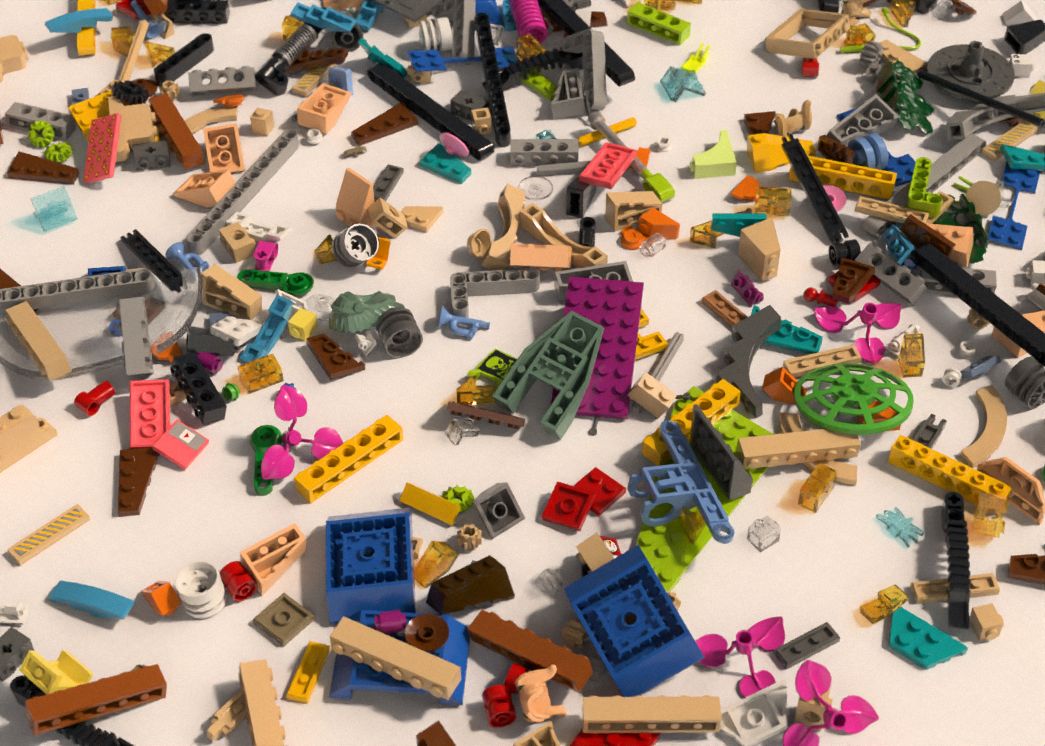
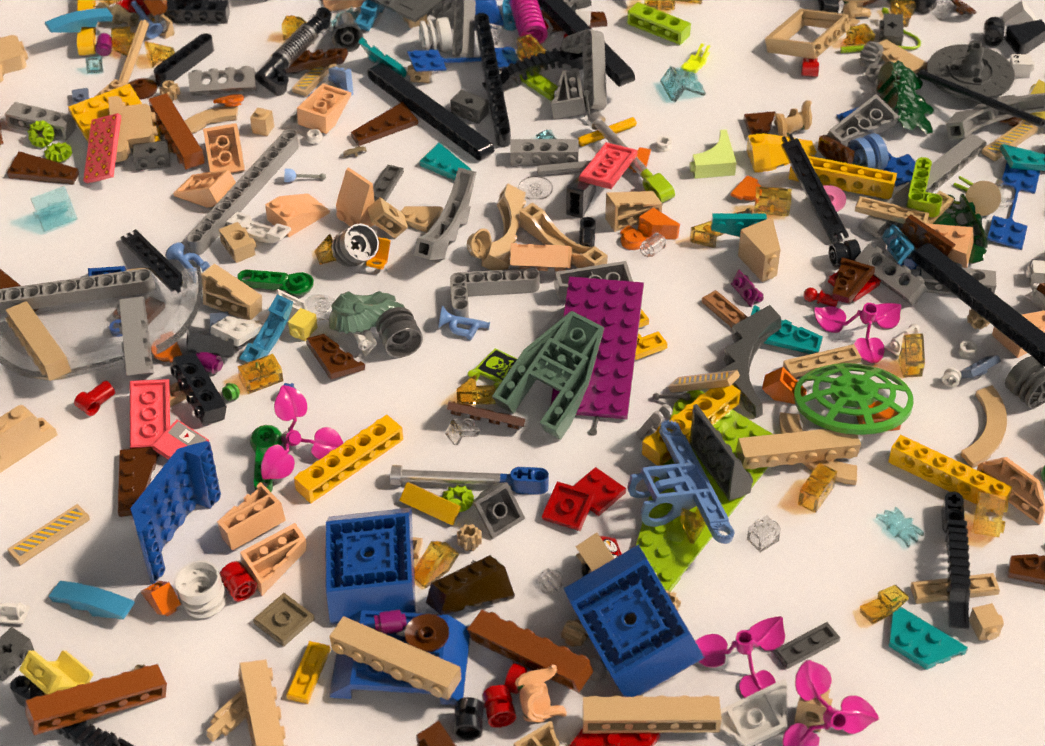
black gear [111,80,149,105] -> none
dark pink piece [253,241,279,271] -> none
dark azure slope [290,2,356,33] -> none
bright pink dish [440,132,469,157] -> none
tan brick [471,108,492,135] -> none
tan brick [627,372,677,418] -> none
light grey axle [631,332,684,414] -> none
dark grey hinge [913,414,947,449] -> none
none -> clear light blue slope [85,56,104,74]
none -> dark tan piece [96,3,139,27]
none -> magenta brick [96,33,113,56]
none -> blue slope [131,441,221,584]
none -> light nougat wedge [217,482,286,550]
none -> light nougat slope [265,194,330,237]
none -> hinge [284,168,326,182]
none -> piece [390,465,549,494]
none -> light grey arch [413,168,477,260]
none -> black wheel [453,697,484,740]
none -> light grey hinge [636,404,673,440]
none -> tan tile [668,370,740,393]
none -> dark grey brick [879,13,904,46]
none -> black wheel [983,17,1005,47]

